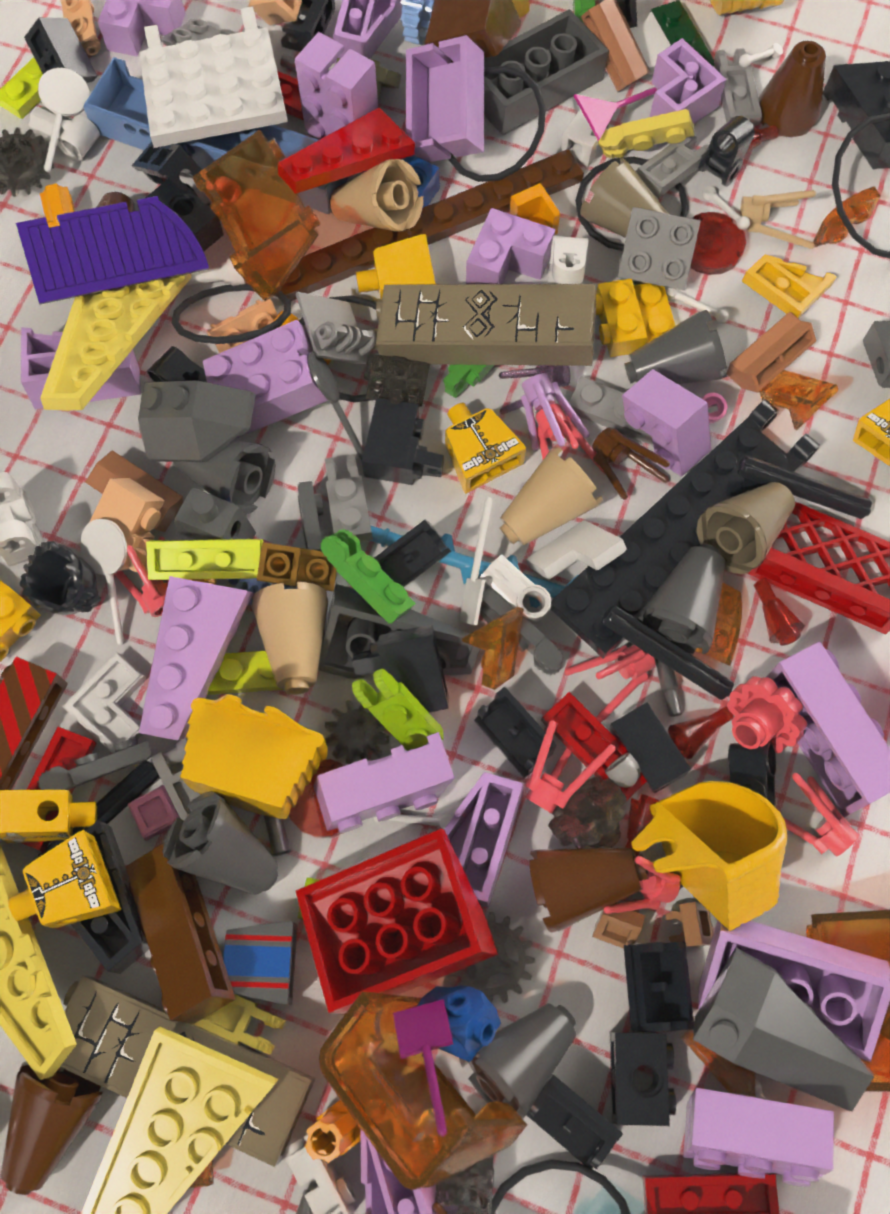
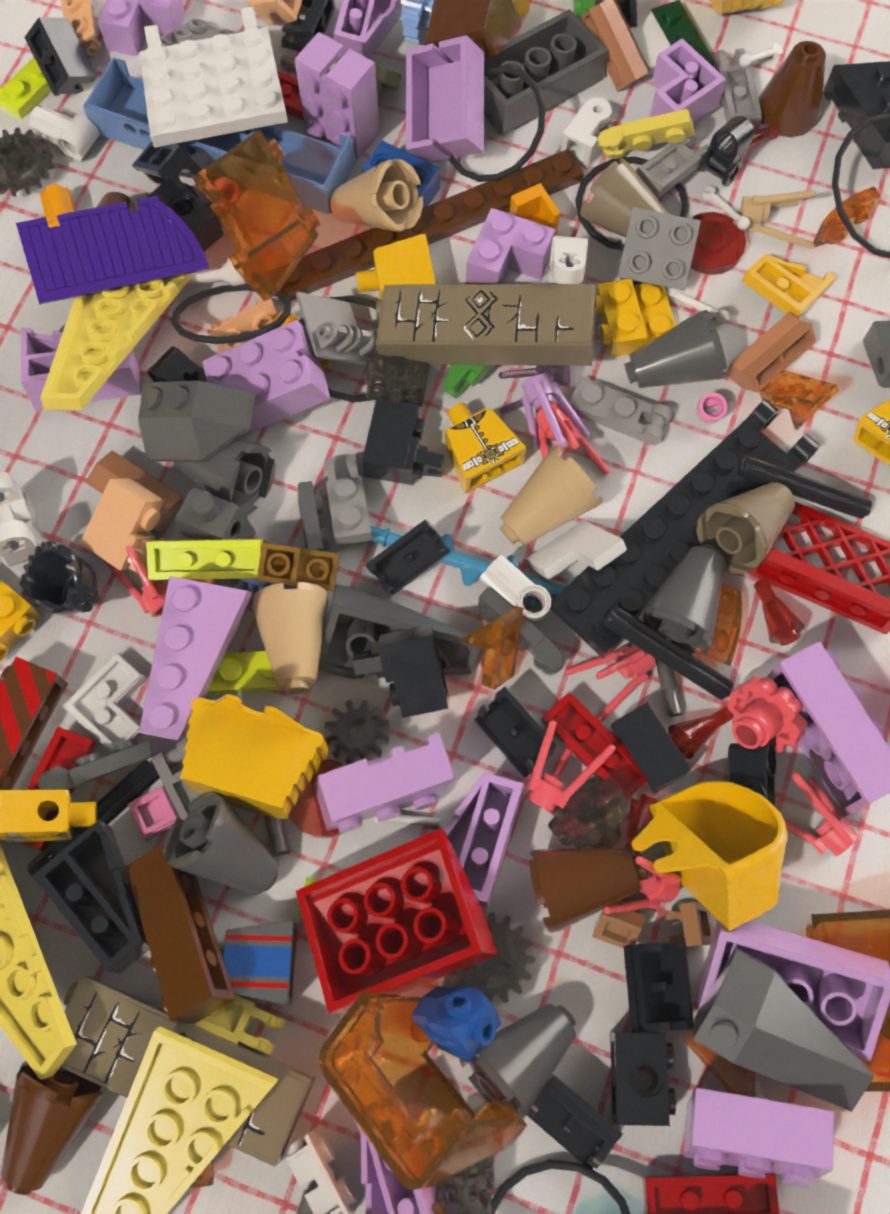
yellow torso [8,830,121,928] -> none
white piece [38,68,90,172] -> none
white piece [80,519,127,645] -> none
red wing [278,107,415,194] -> none
light orange piece [304,1094,365,1163] -> none
dark grey piece [308,351,364,461] -> none
bright green hinge [320,529,416,624] -> none
lime hinge [352,668,444,751] -> none
magenta piece [393,999,453,1136] -> none
white piece [459,497,492,625] -> none
piece [574,87,657,140] -> none
reddish brown plant [592,427,670,500] -> none
light grey hinge [605,752,640,788] -> none
lavender brick [622,369,711,477] -> none

